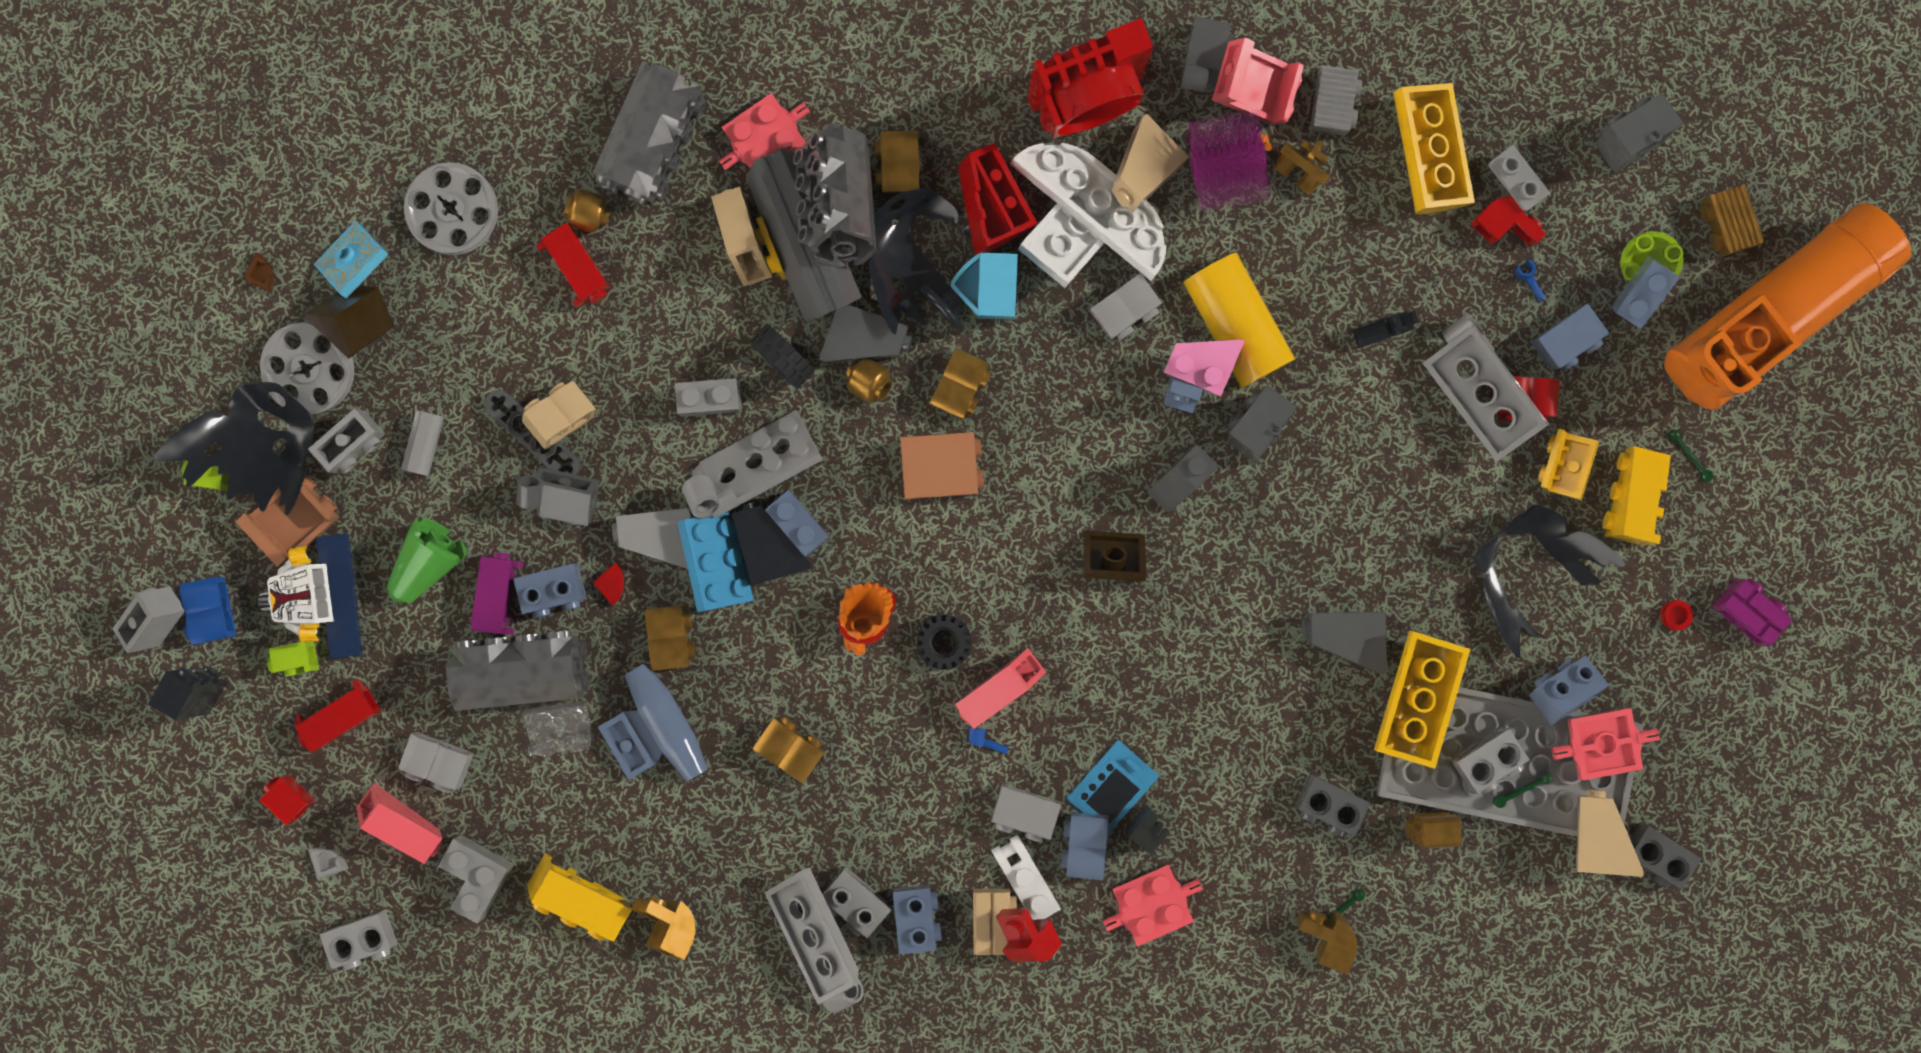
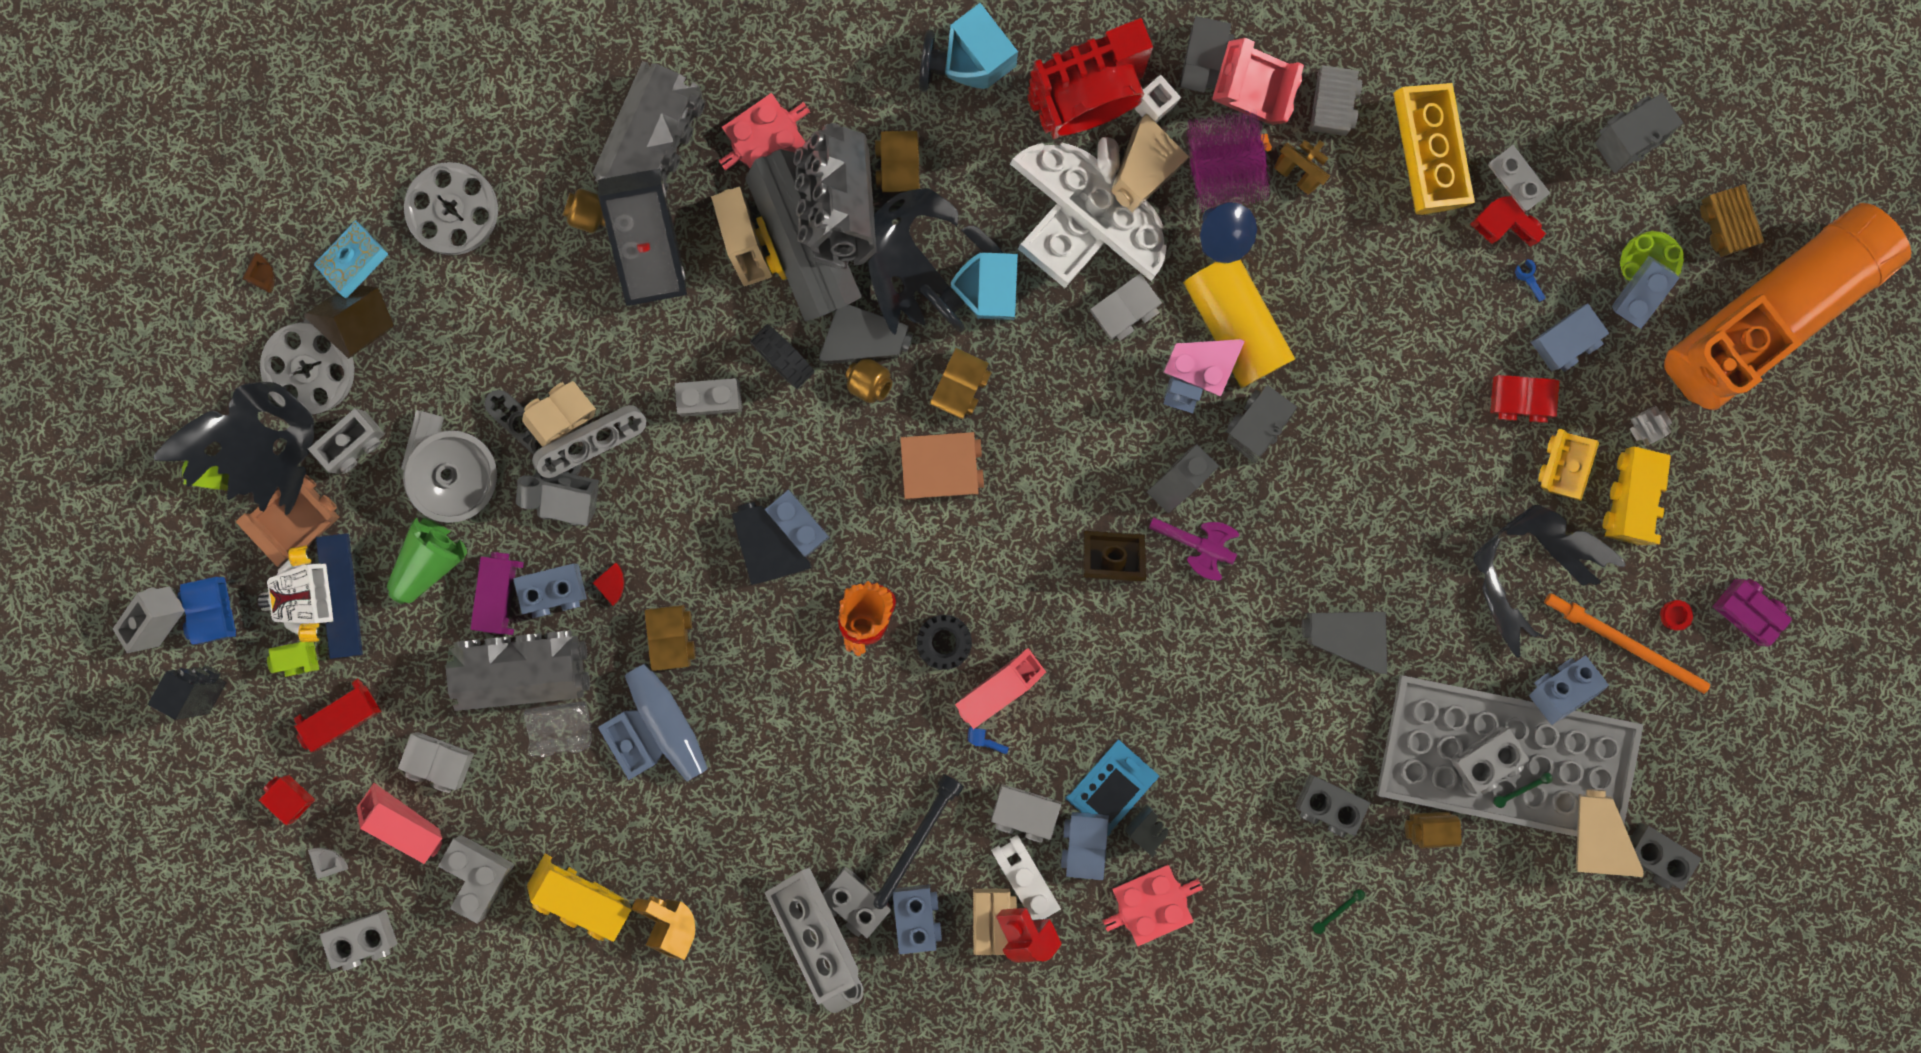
red brick [536,222,611,308] -> none
light grey slope [612,508,694,569] -> none
dark azure plate [678,511,753,613] -> none
light grey hinge [682,410,823,519] -> none
pearl gold brick [752,716,825,783] -> none
red wedge [958,142,1038,256] -> none
pearl gold brick [1296,910,1357,975] -> none
black bar [1353,310,1419,349] -> none
yellow brick [1374,631,1470,769] -> none
light grey hinge [1423,313,1550,462] -> none
coral plate [1552,707,1660,781] -> none
dark green hinge [1668,429,1714,482] -> none
none -> light grey dish [403,430,497,523]
none -> light grey beam [532,405,646,478]
none -> piece [598,168,687,306]
none -> black piece [874,774,964,909]
none -> medium azure piece [919,3,1018,92]
none -> white piece [1097,137,1120,183]
none -> white brick [1135,75,1181,123]
none -> magenta piece [1148,517,1239,581]
none -> dark blue dish [1200,202,1257,263]
none -> orange bar [1544,593,1710,694]
none -> light grey gear [1630,406,1672,446]

